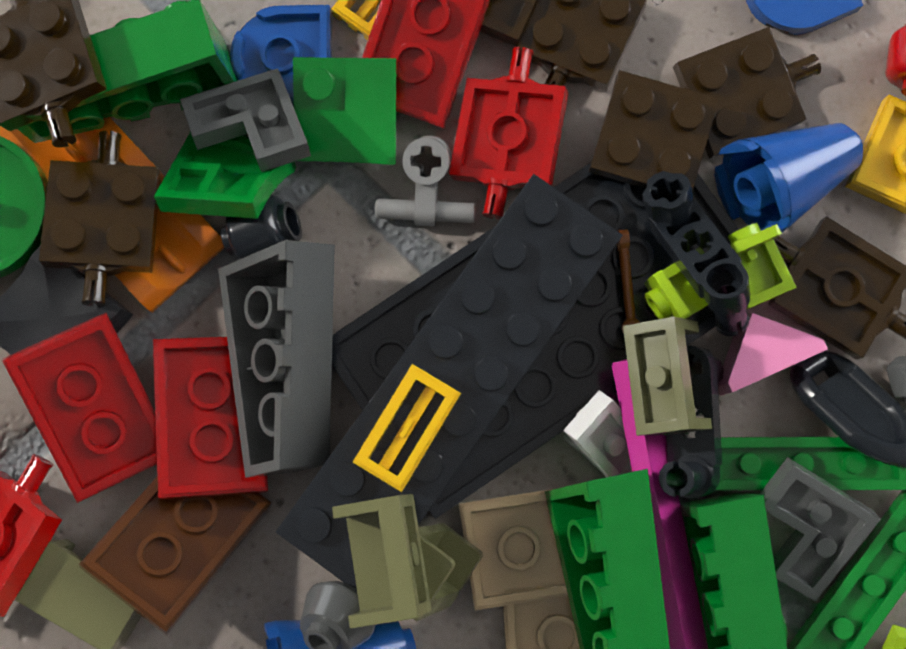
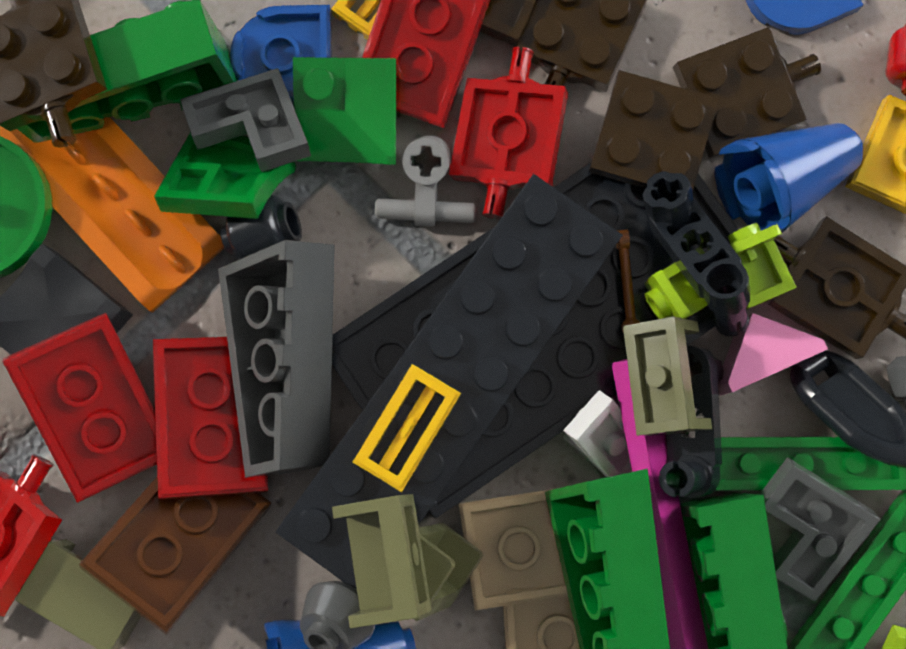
dark brown plate [39,131,161,307] -> none

